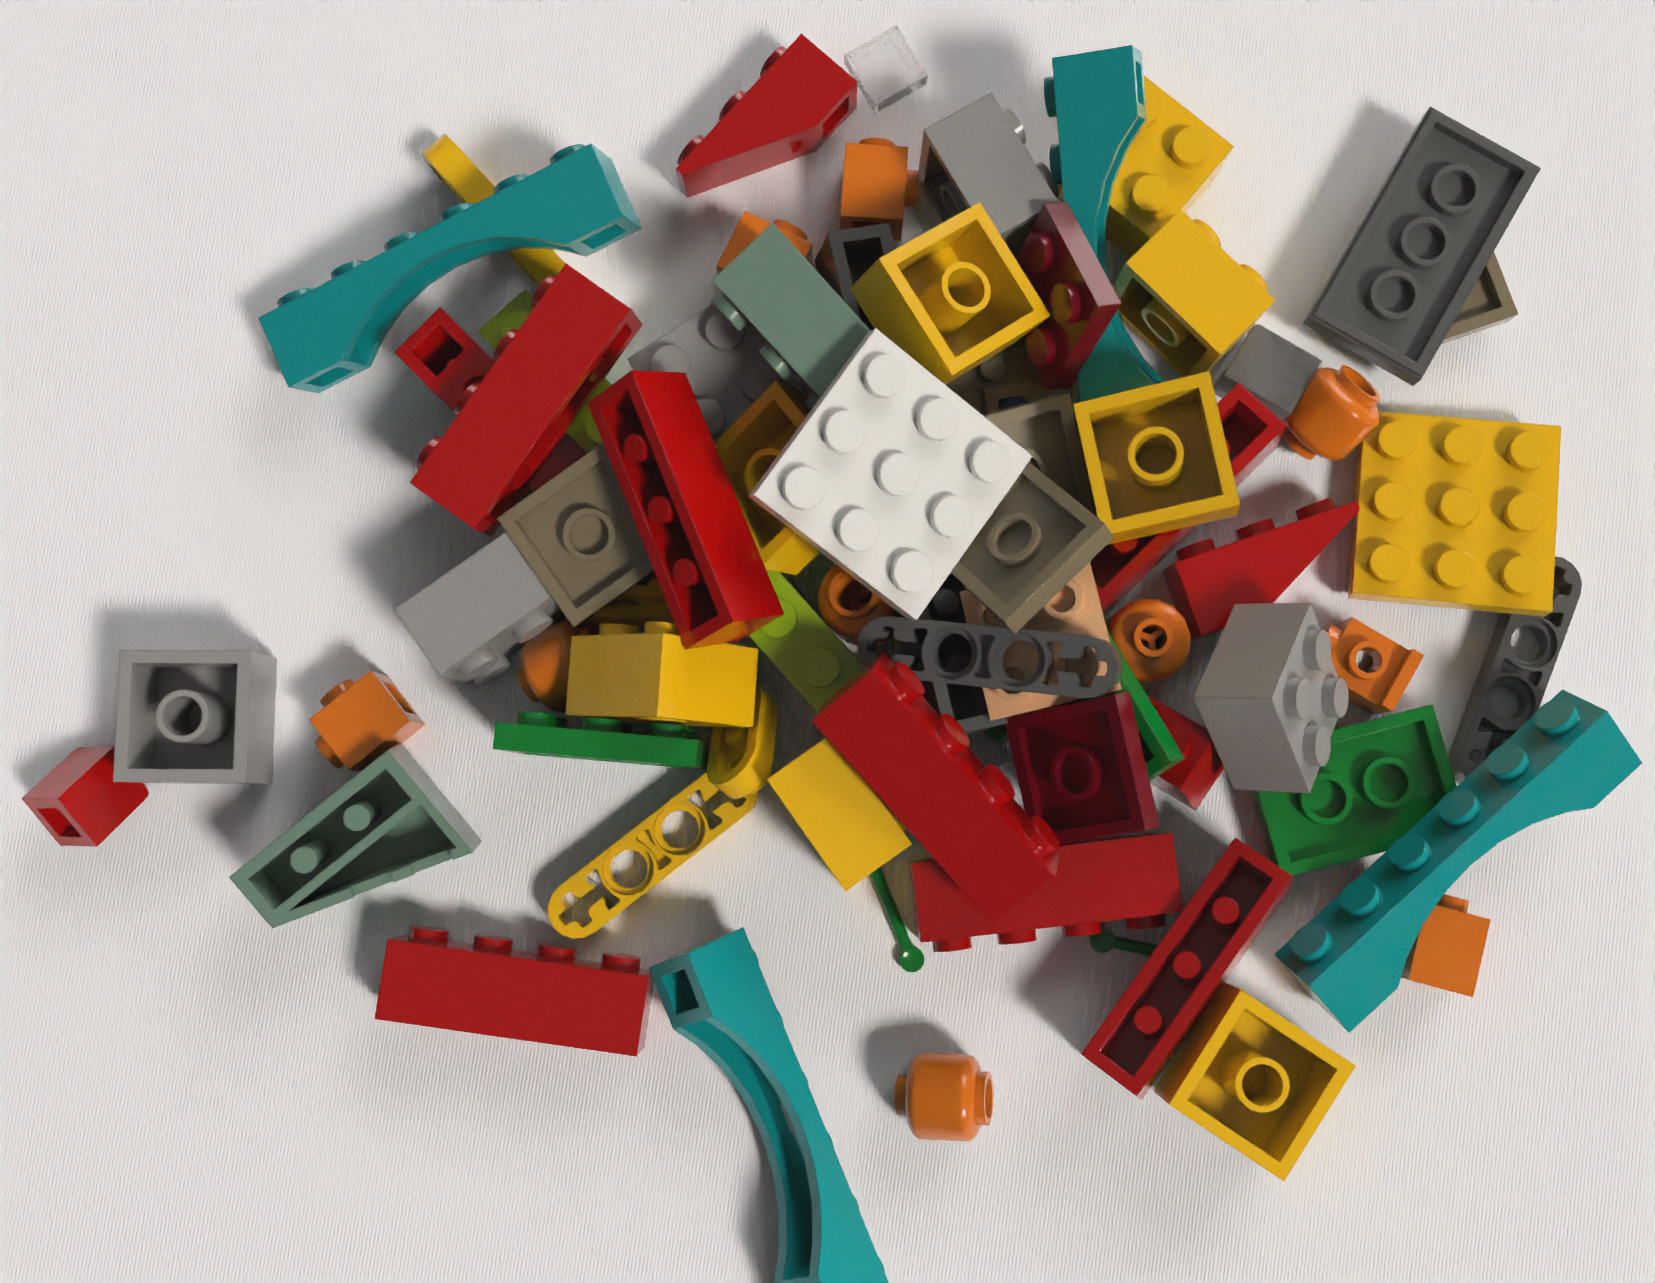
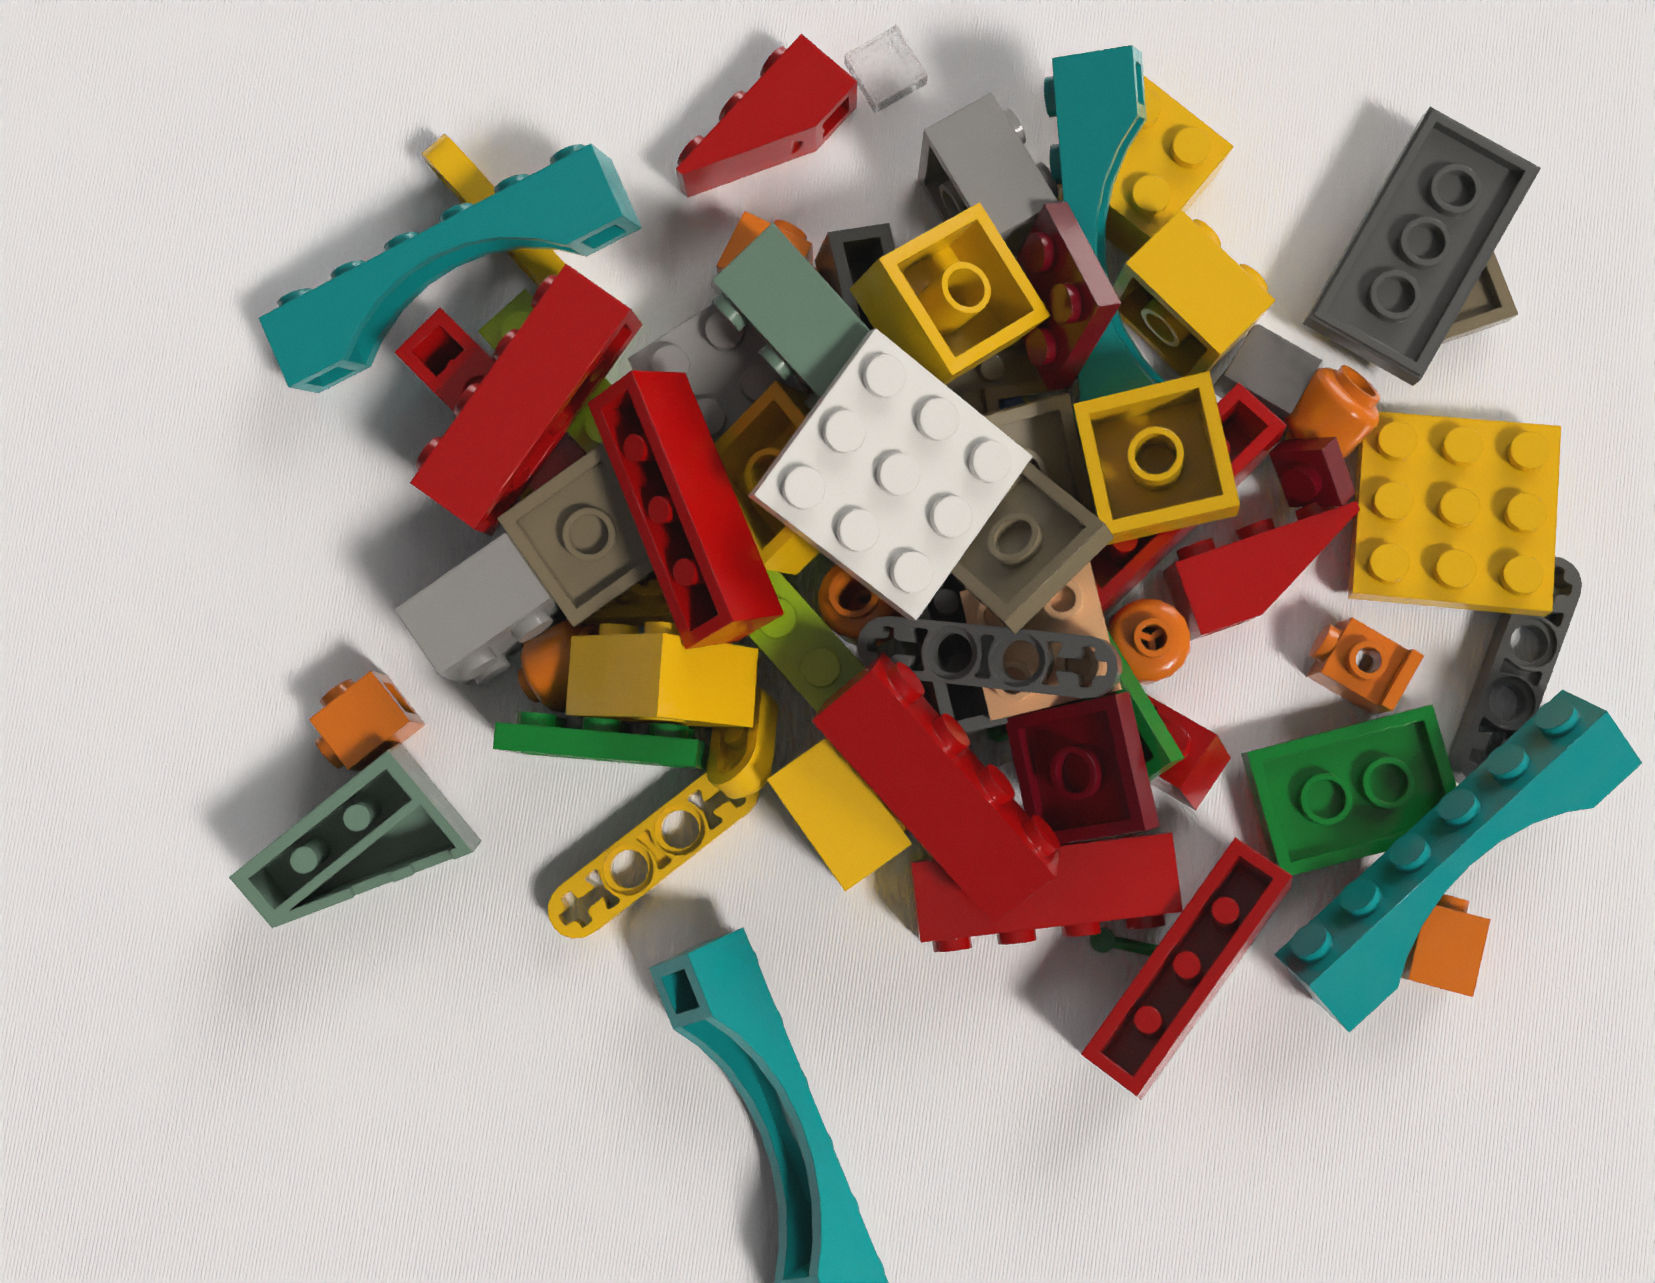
red panel [21,746,149,847] -> none
light grey brick [113,650,277,784] -> none
red brick [374,925,654,1057] -> none
orange brick [840,137,919,241] -> none
green hinge [870,867,925,972] -> none
orange head [894,1053,994,1141] -> none
yellow brick [1154,983,1356,1181] -> none
light grey brick [1193,603,1349,793] -> none
none -> dark red plate [1269,437,1356,507]

